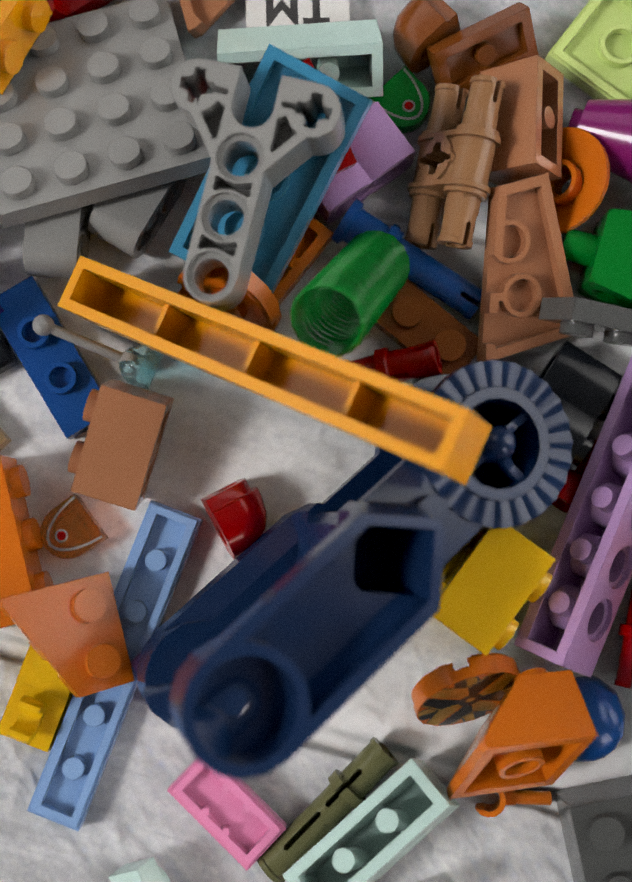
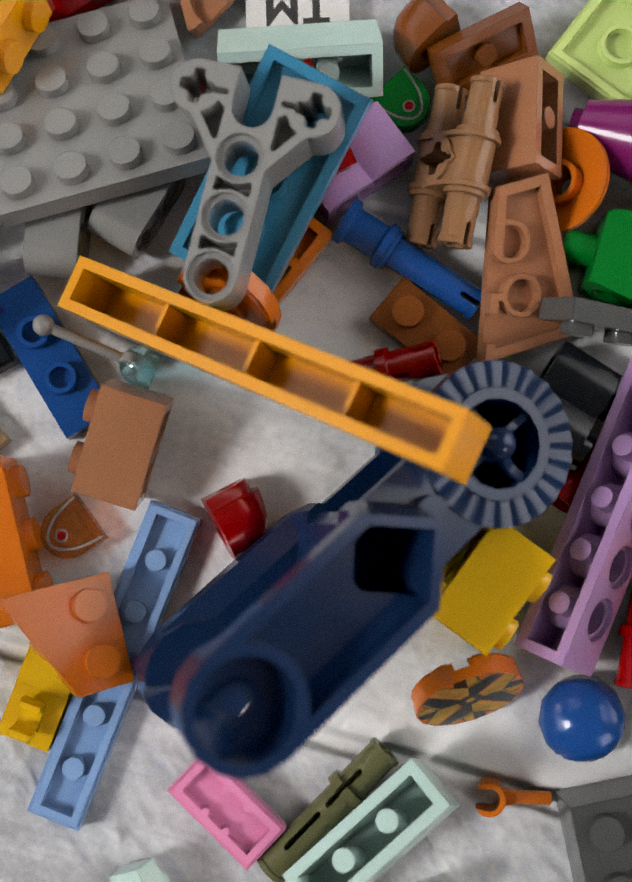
green piece [290,230,410,357] -> none
orange slope [446,667,598,800] -> none

